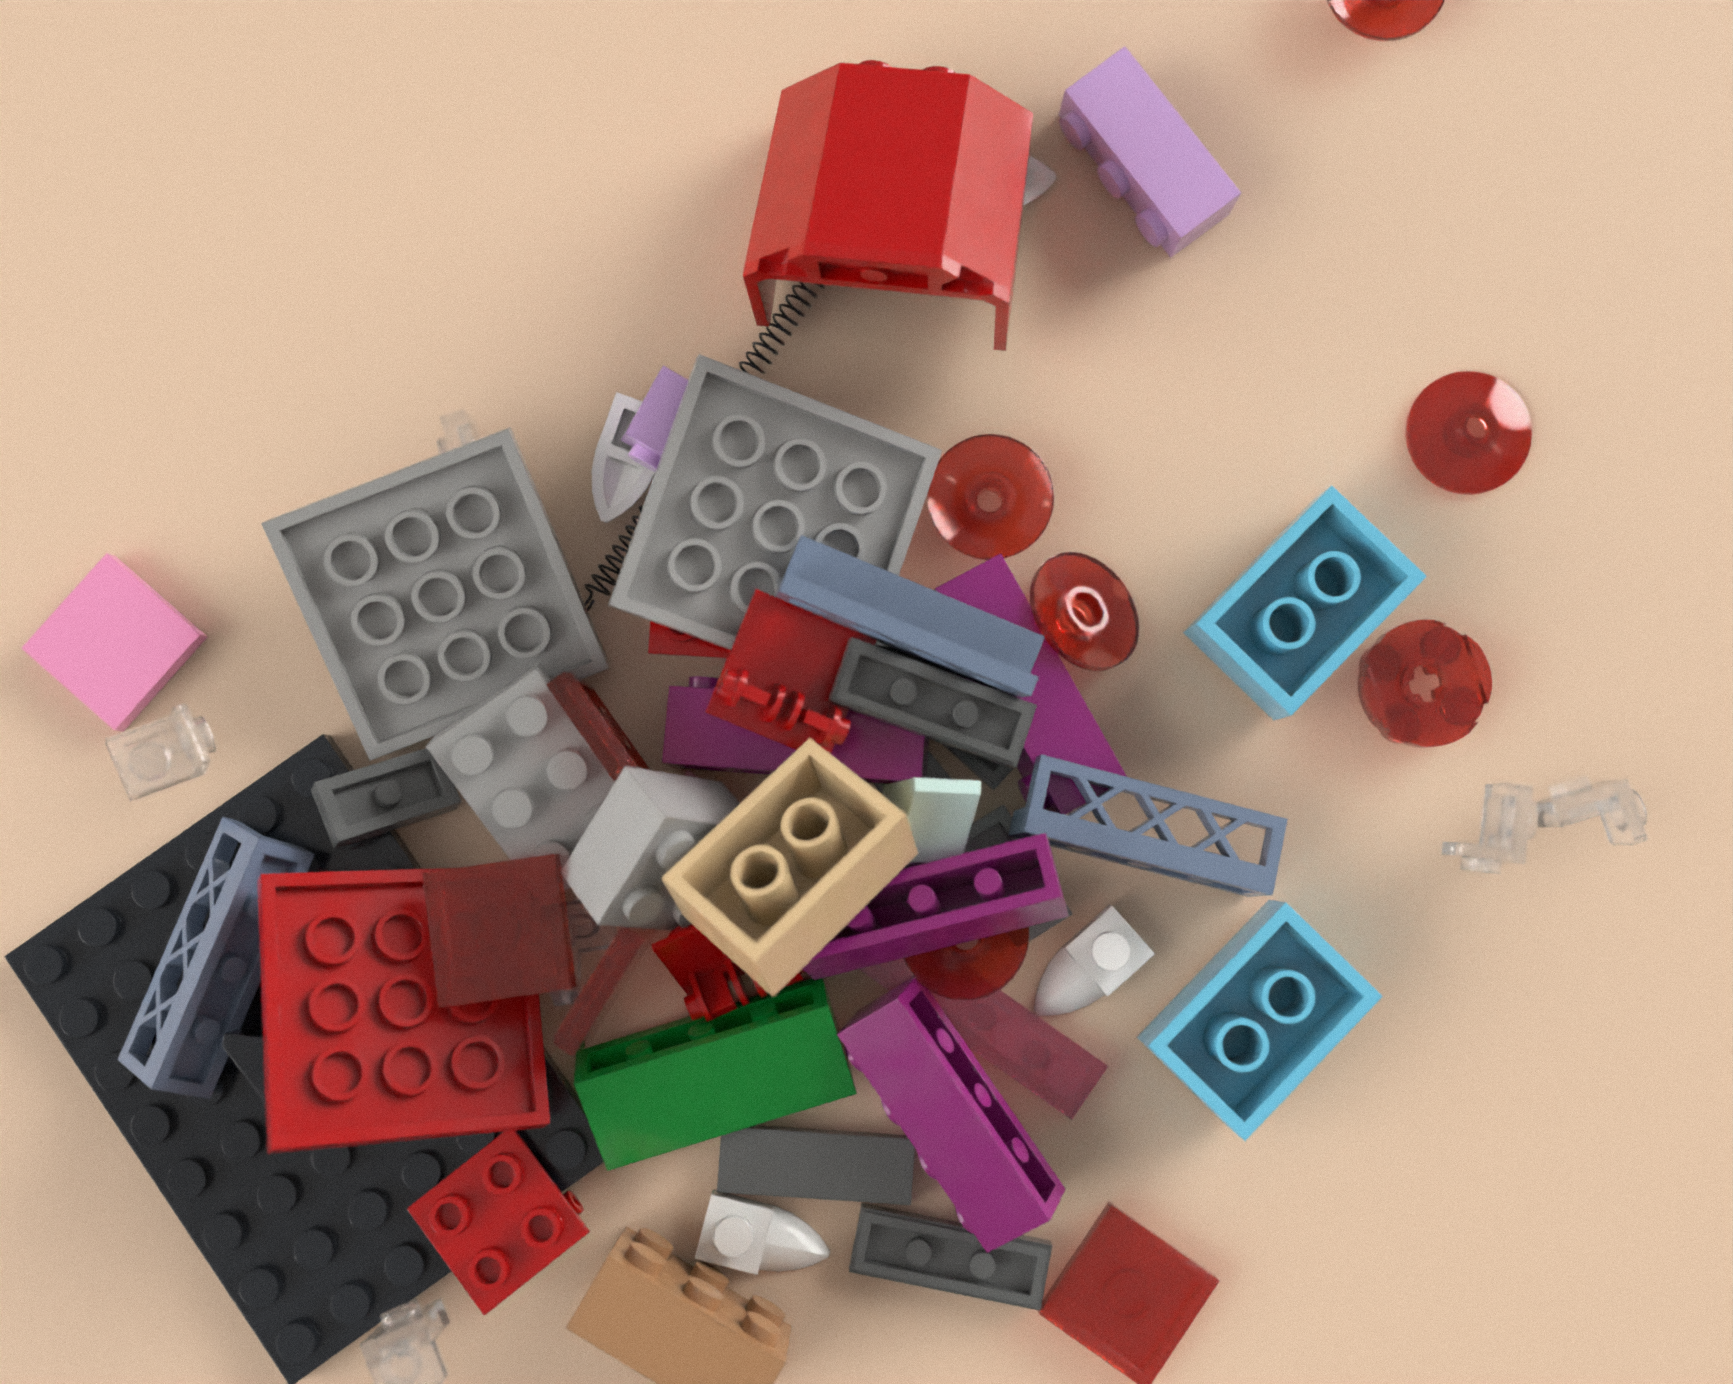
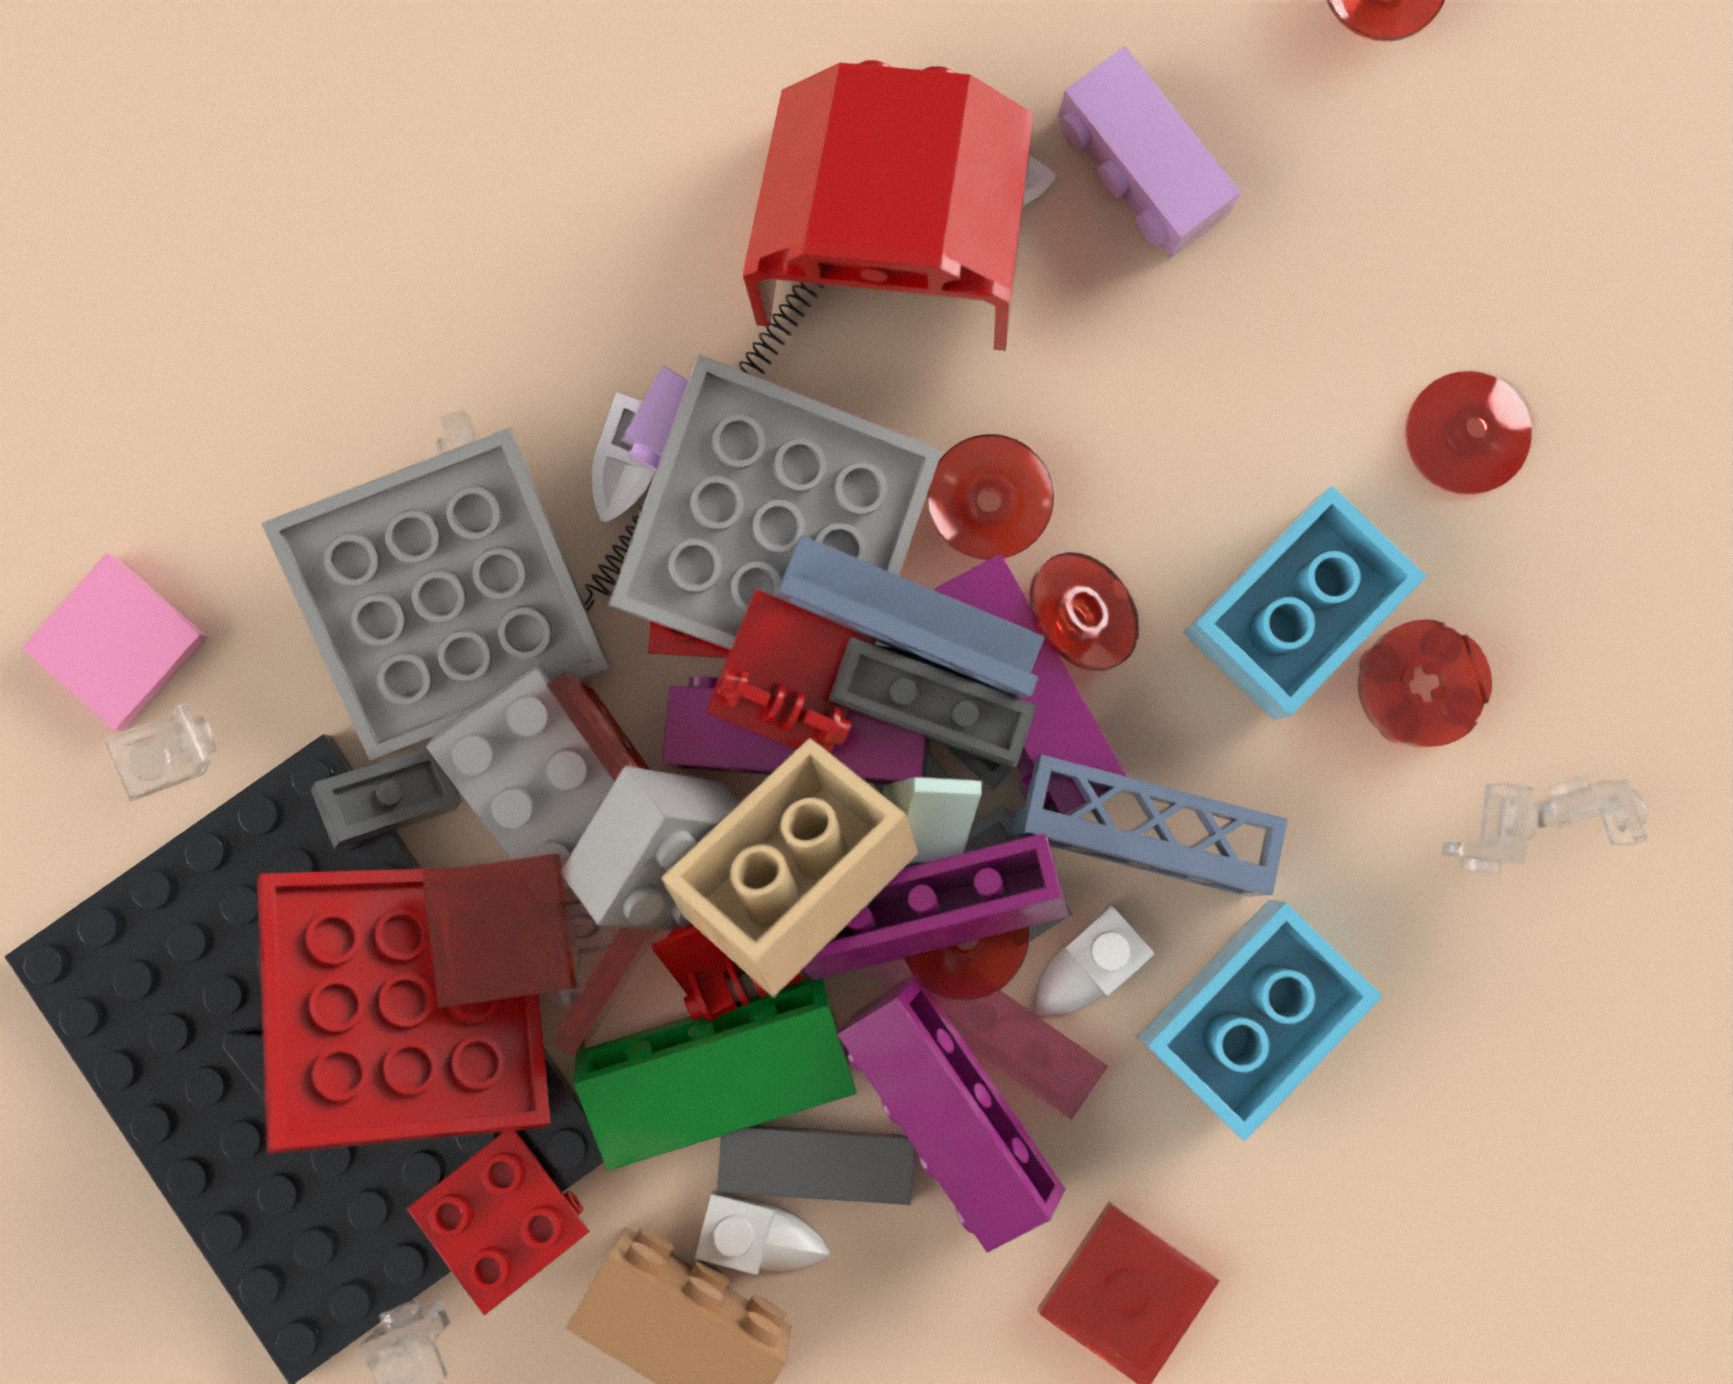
sand blue fence [118,817,315,1099] -> none
dark grey tile [849,1202,1053,1311] -> none

